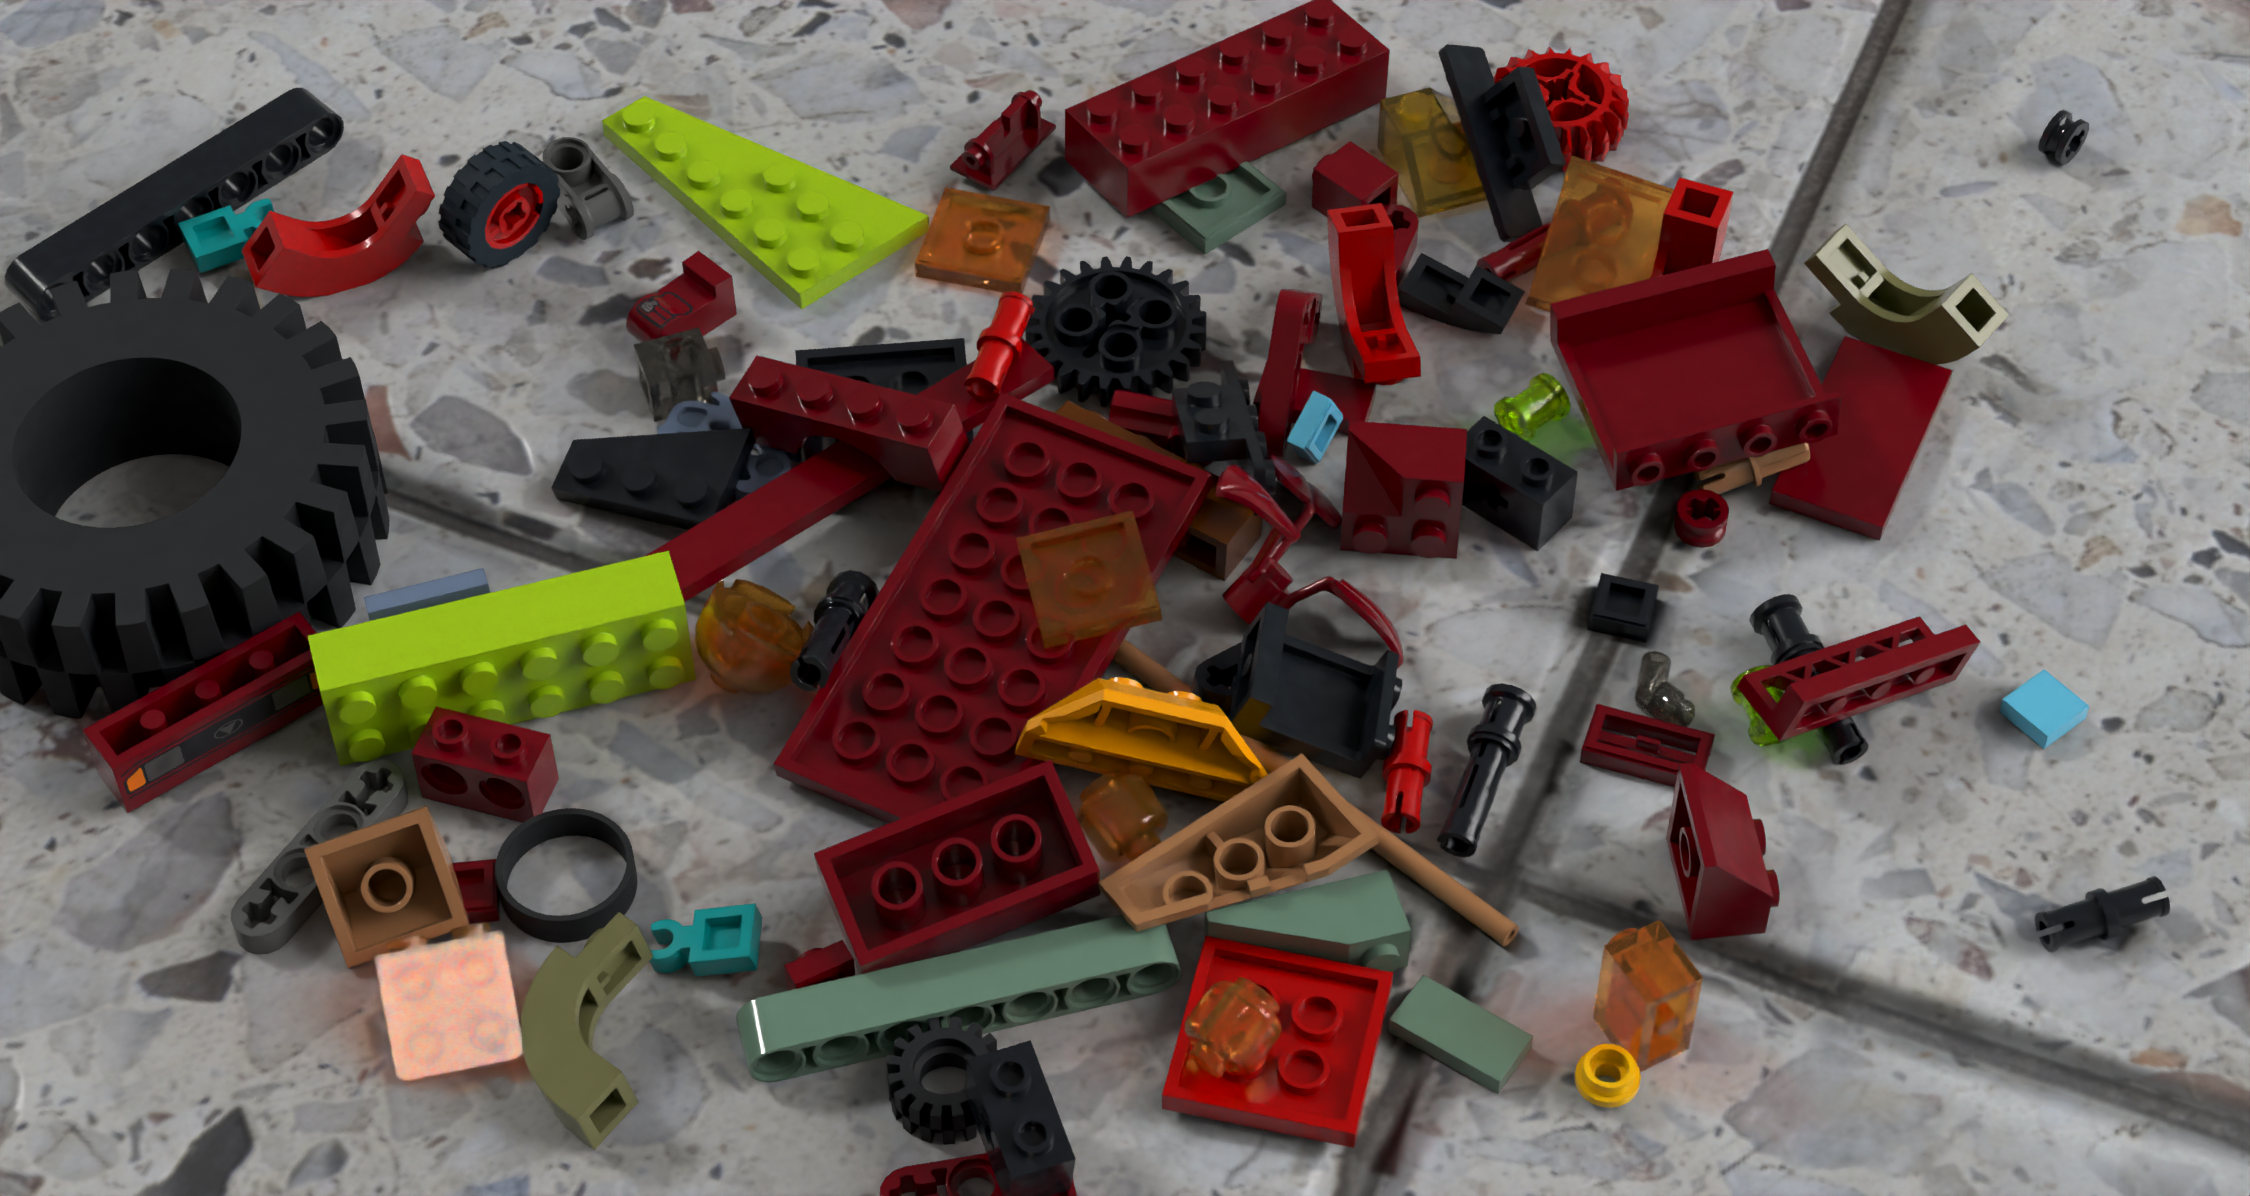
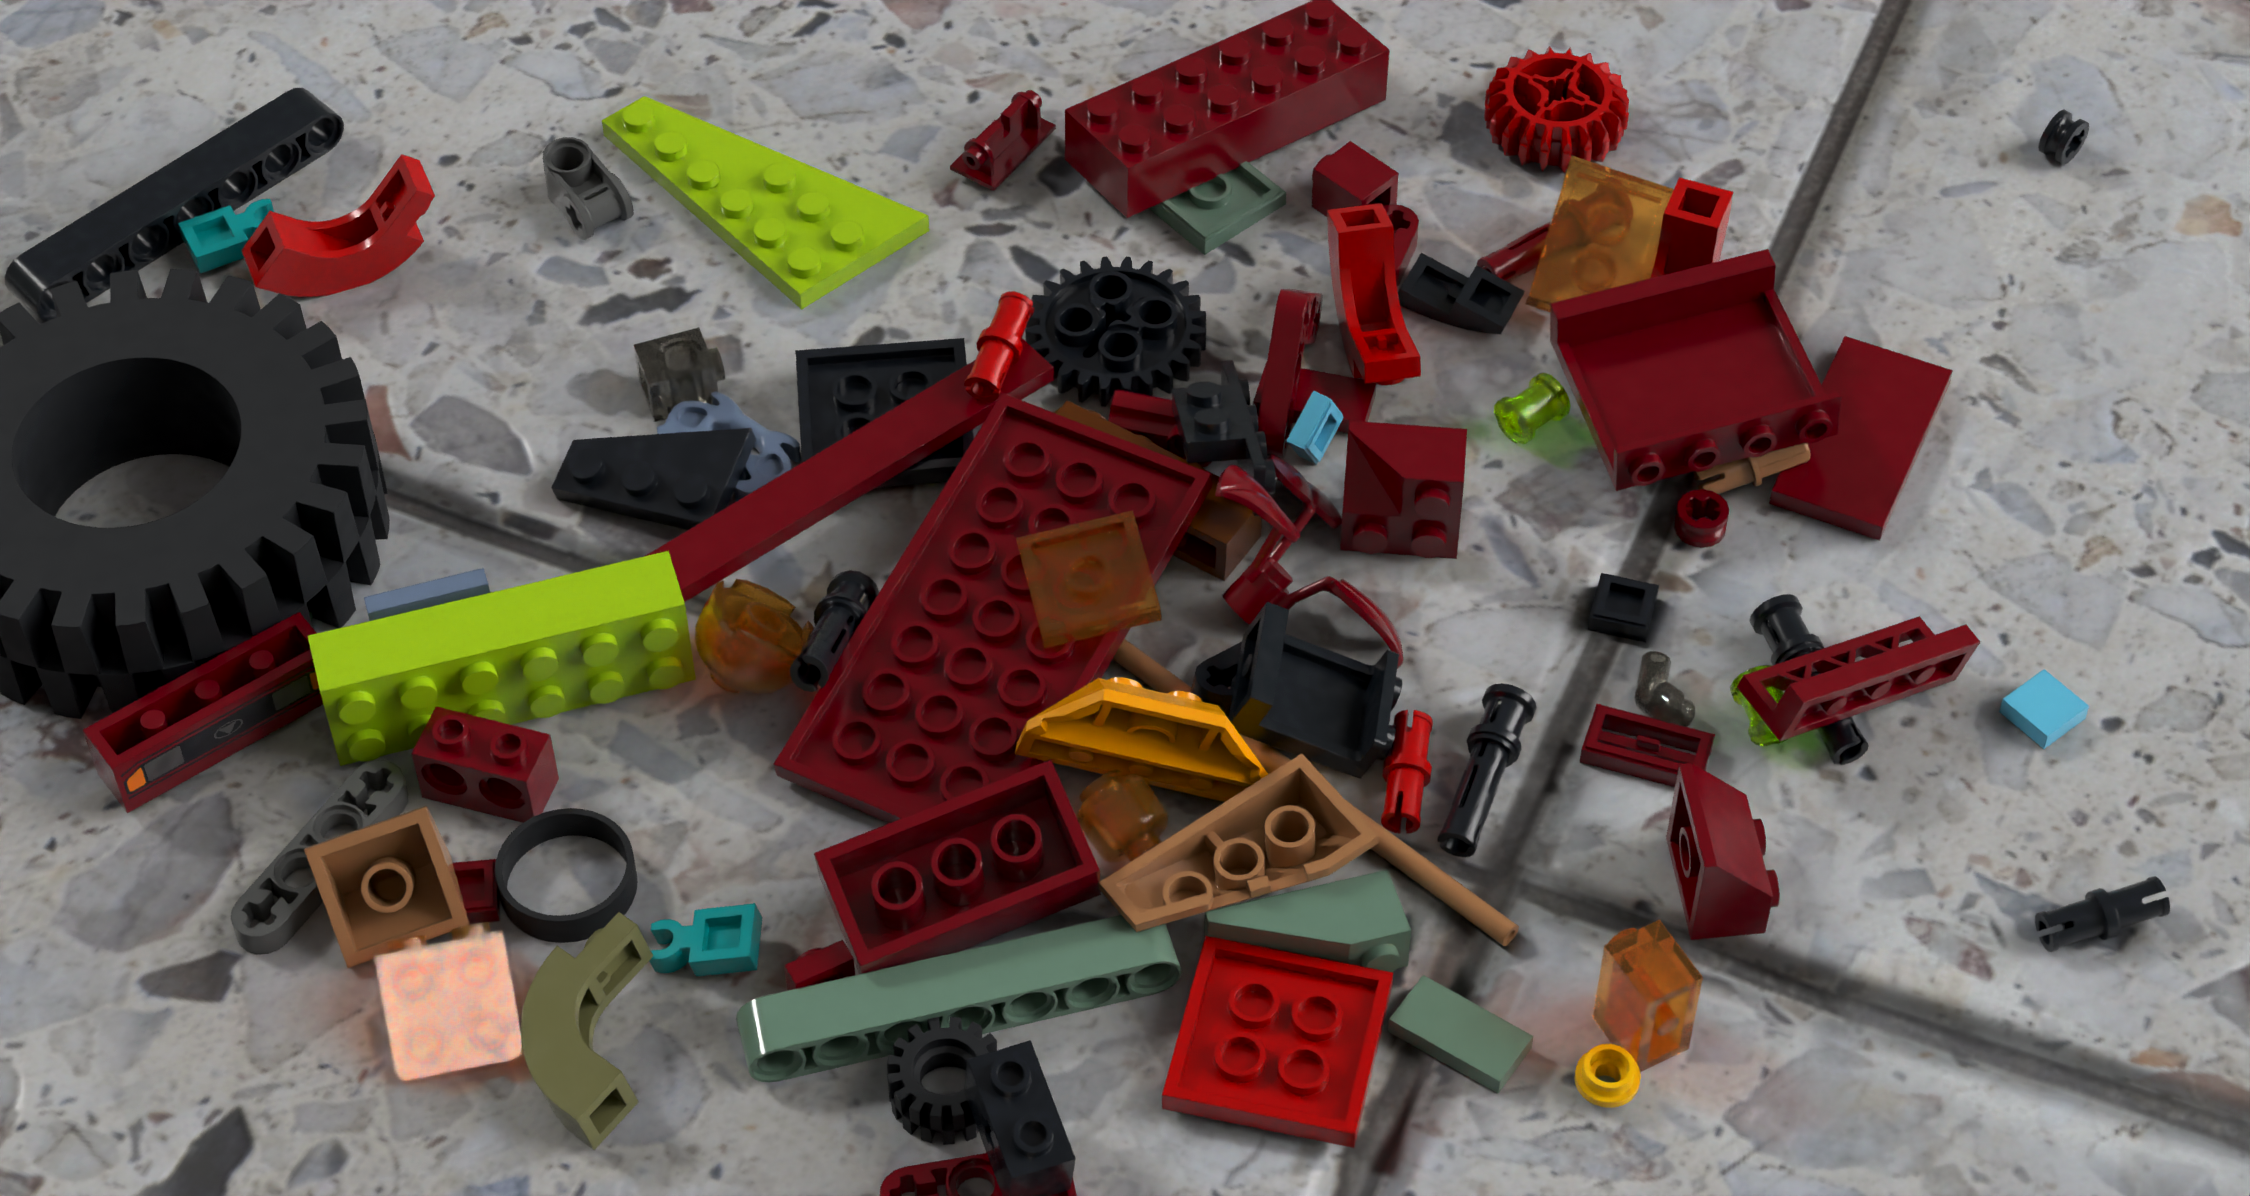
black wheel [438,141,560,268] -> none
dark red leg [626,251,737,358] -> none
dark red arch [729,355,970,492] -> none
clear orange tile [915,187,1050,294] -> none
clear orange head [1185,977,1281,1078] -> none
clear yellow slope [1377,87,1487,218] -> none
black bracket [1438,44,1566,242] -> none
black brick [1462,416,1578,552] -> none
olive arch [1804,224,2009,365] -> none

